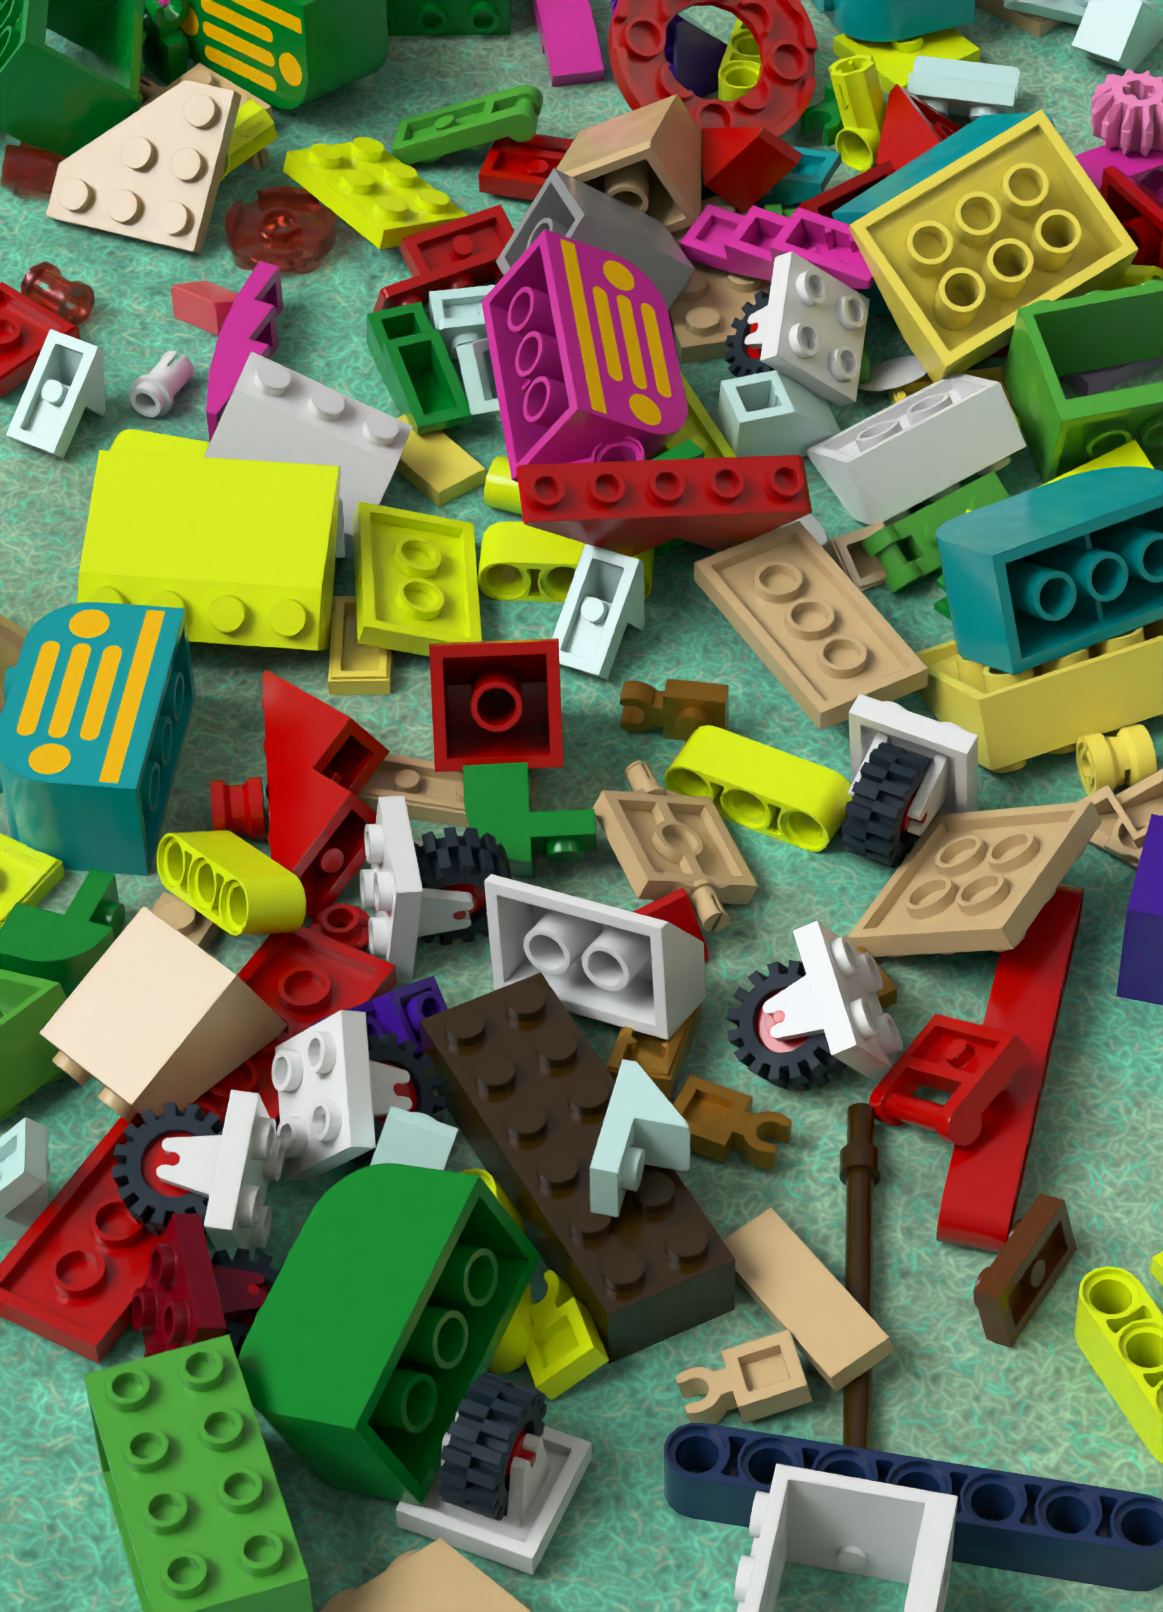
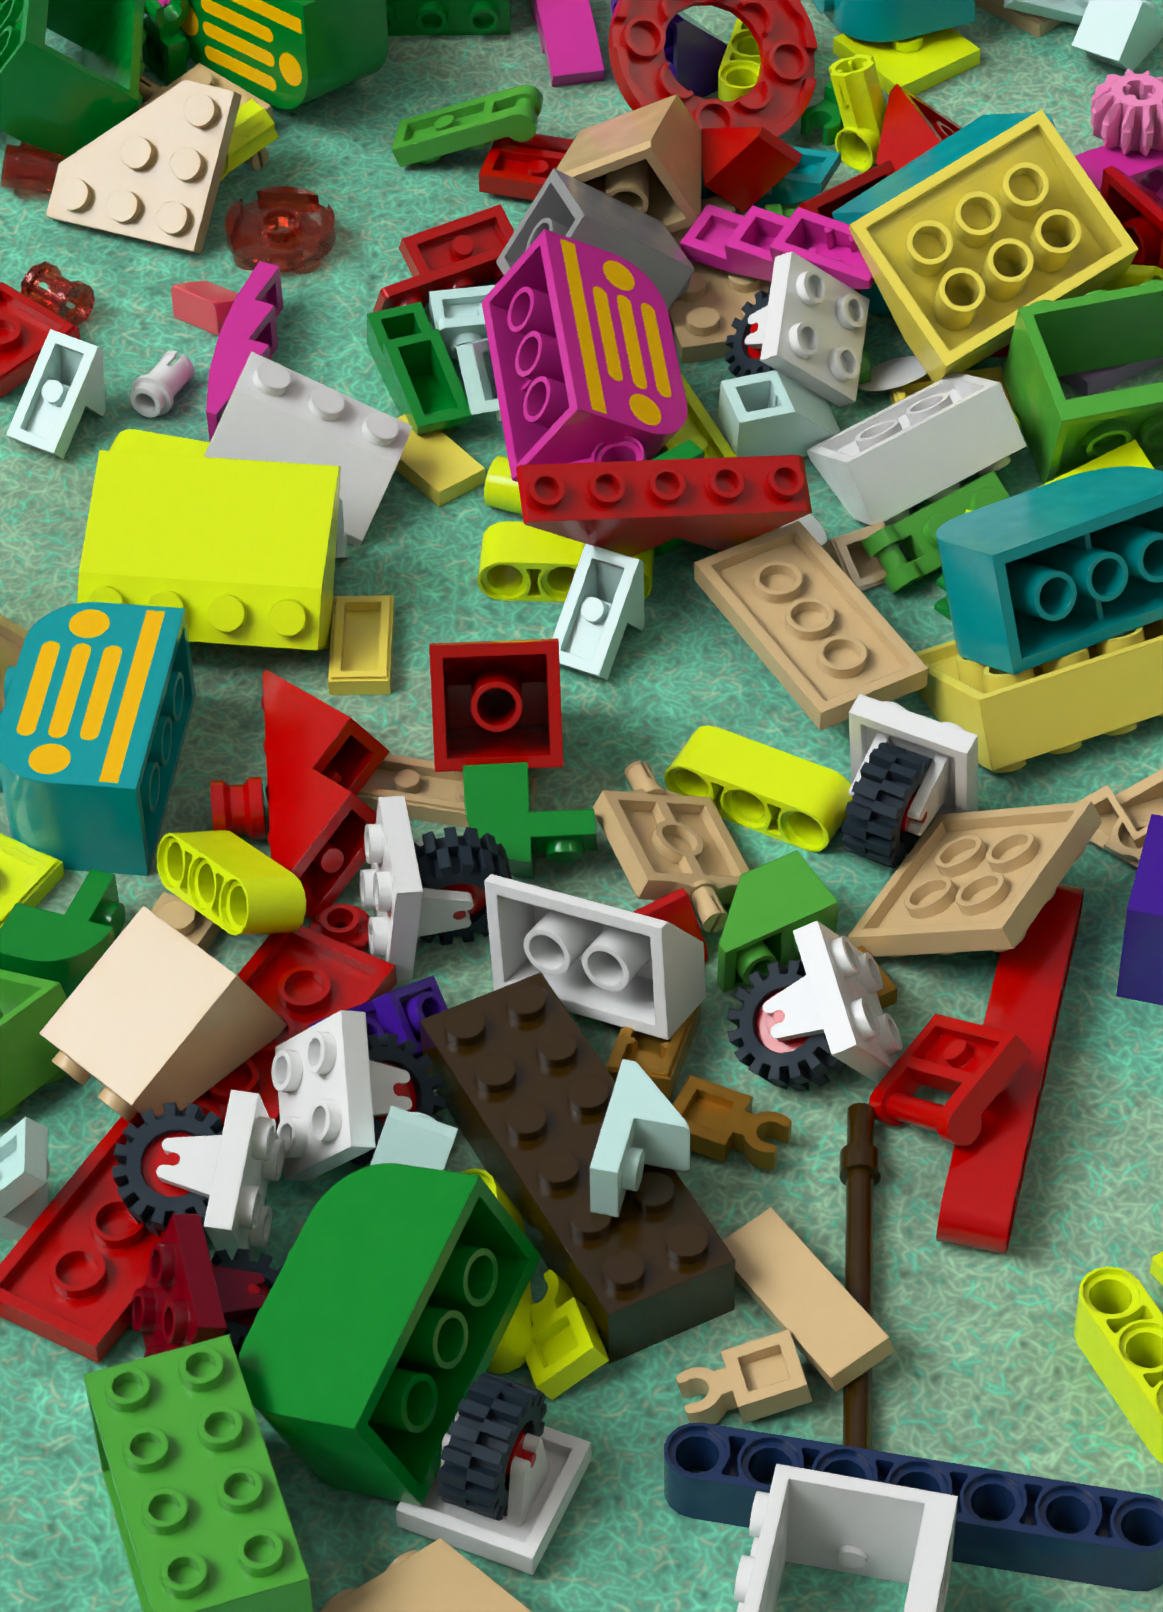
neon yellow plate [283,137,468,249] -> none
neon yellow plate [352,501,482,657] -> none
pearl gold plate [620,679,729,742] -> none
light aqua bracket [907,56,1020,121] -> none
reddish brown plate [973,1194,1077,1348] -> none
light yellow wheel [1076,724,1157,795] -> none
none -> bright green slope [717,850,839,993]

